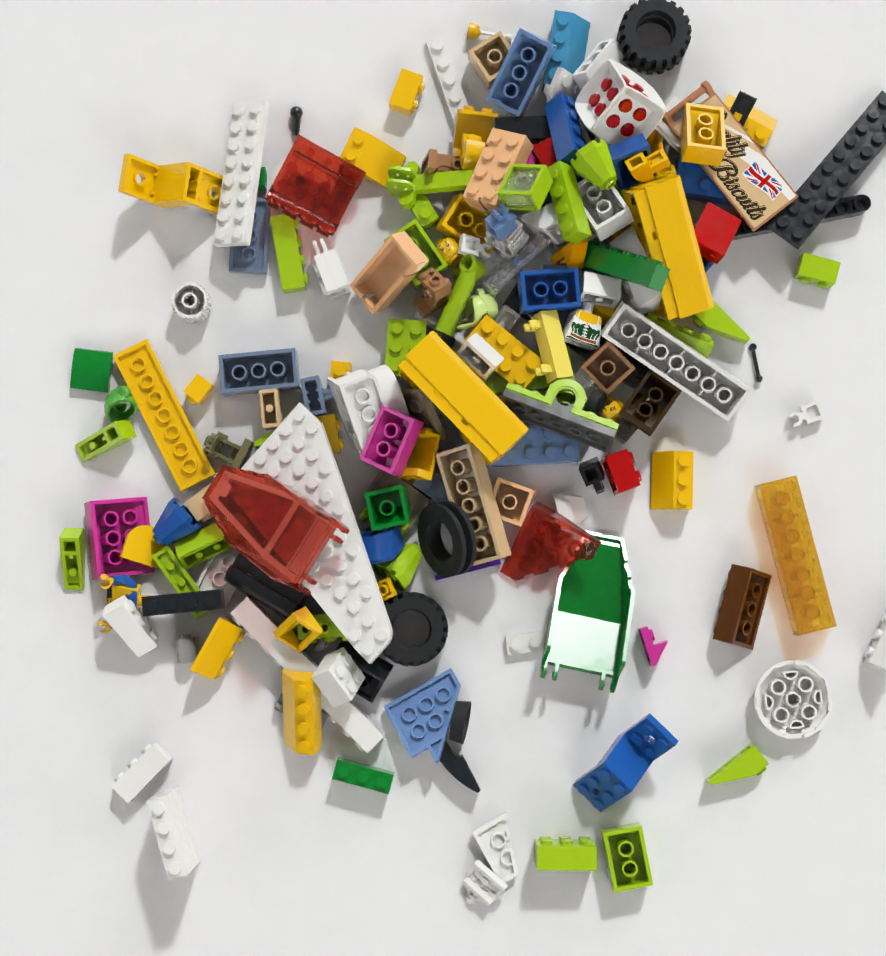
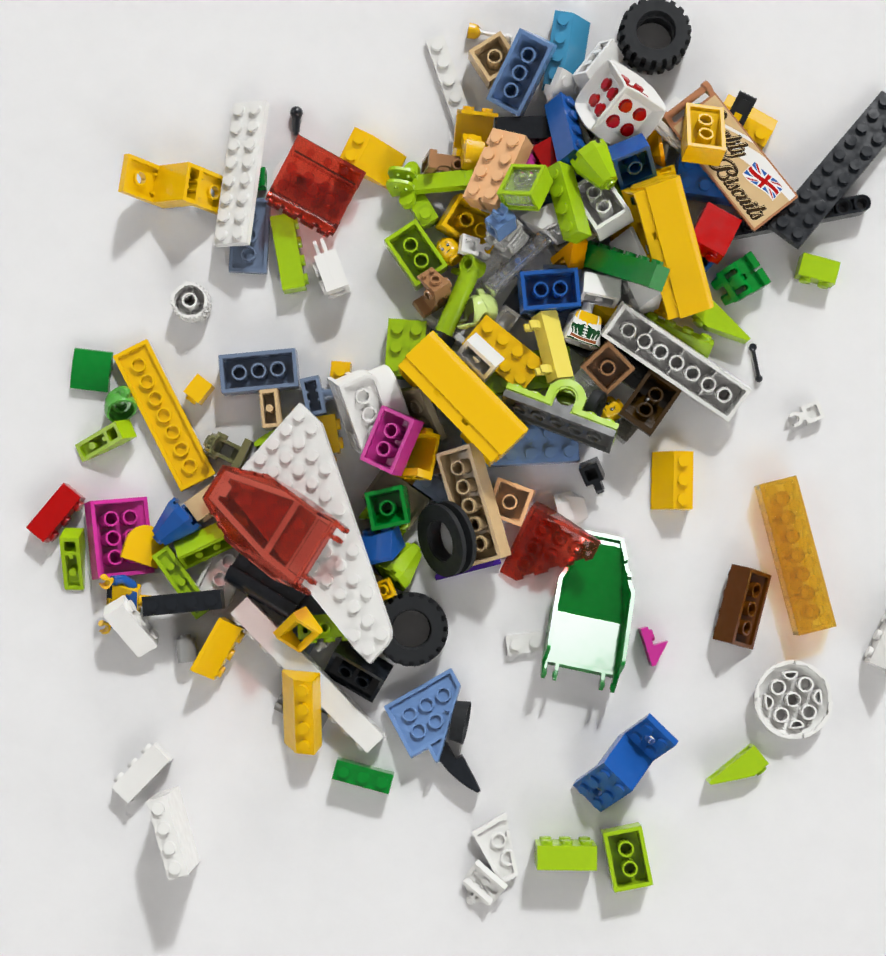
white brick [311,647,365,708] -> none
light nougat piece [349,231,429,314] -> none
yellow brick [389,68,425,116] -> none
red brick [601,449,642,496] -> none
yellow brick [624,149,671,182] -> none
none -> red brick [26,483,86,543]
none -> green hips [711,251,771,306]

